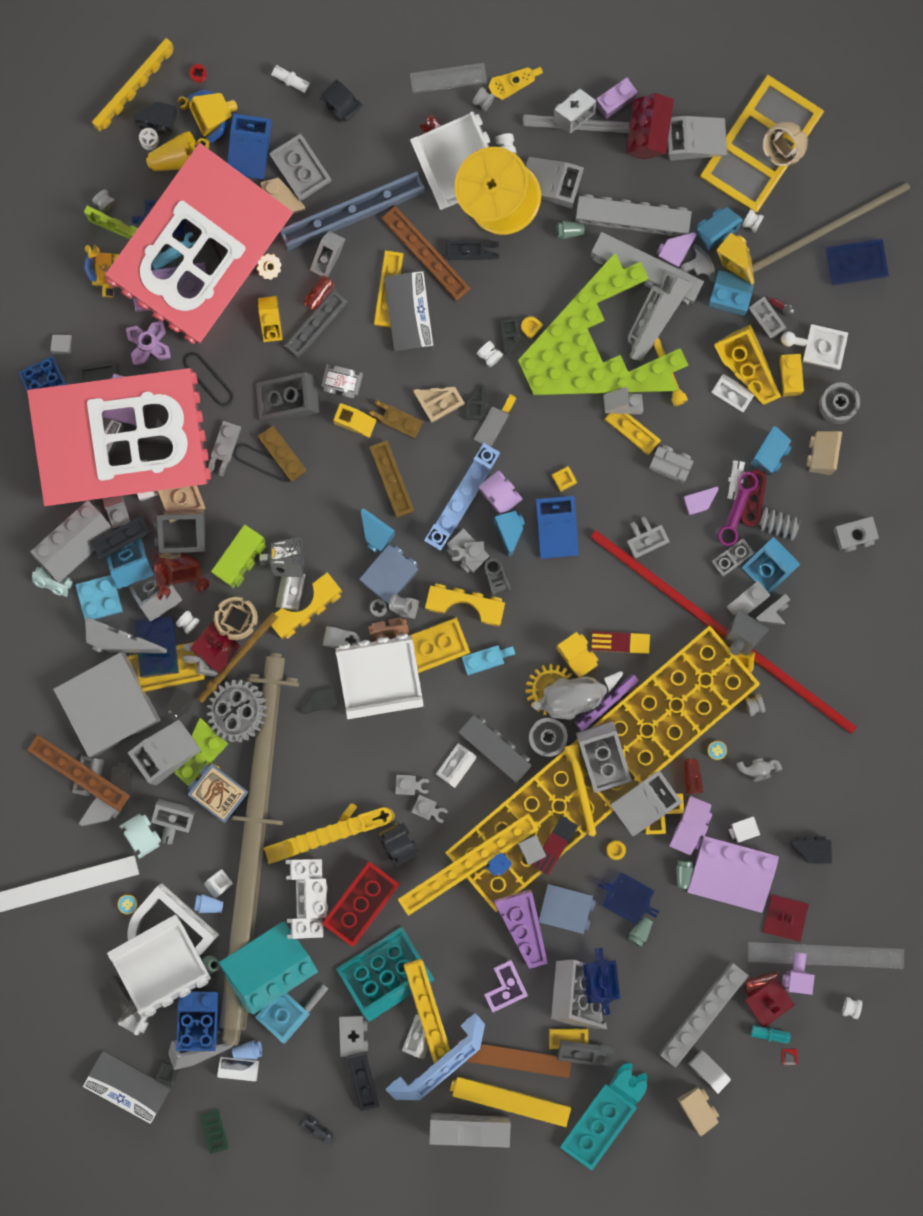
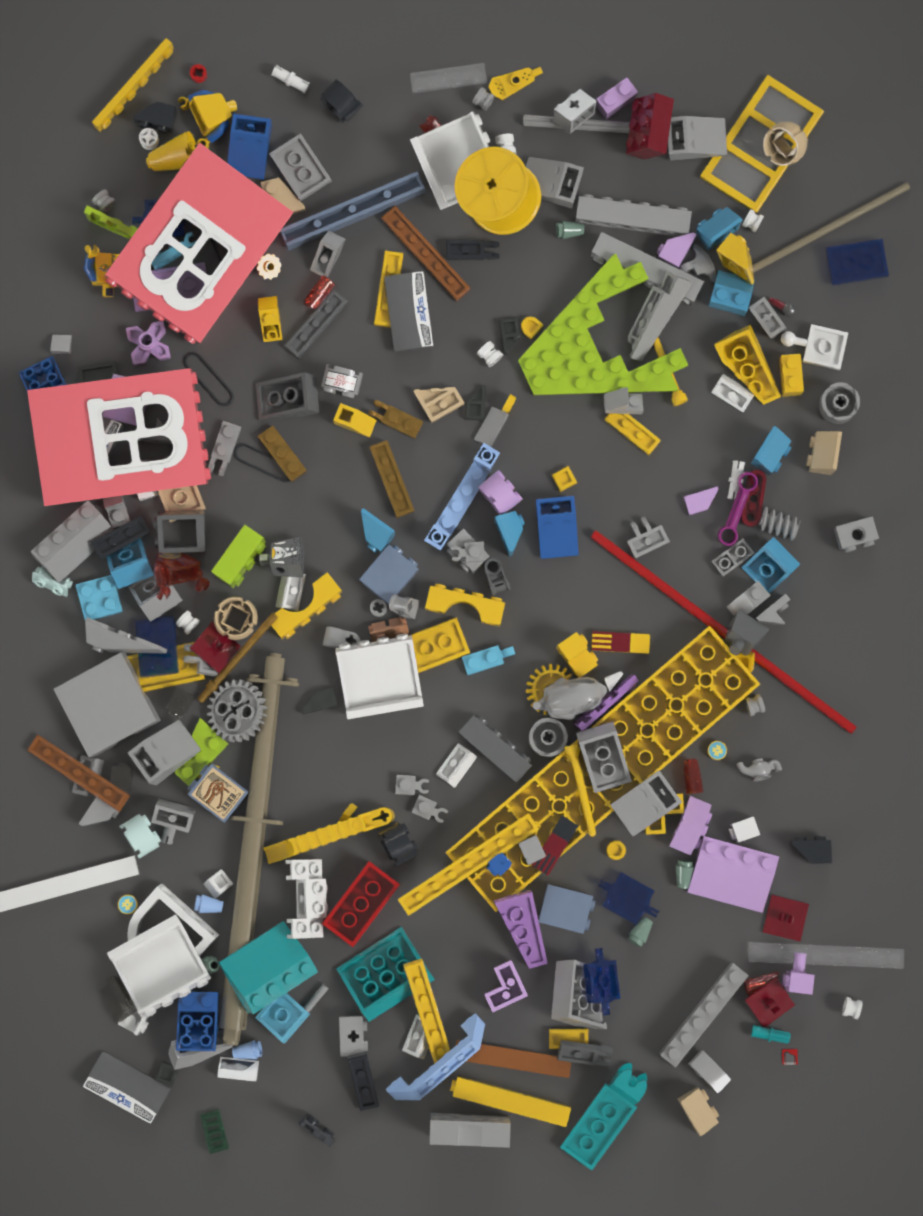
light grey brick [649,445,693,484] -> none

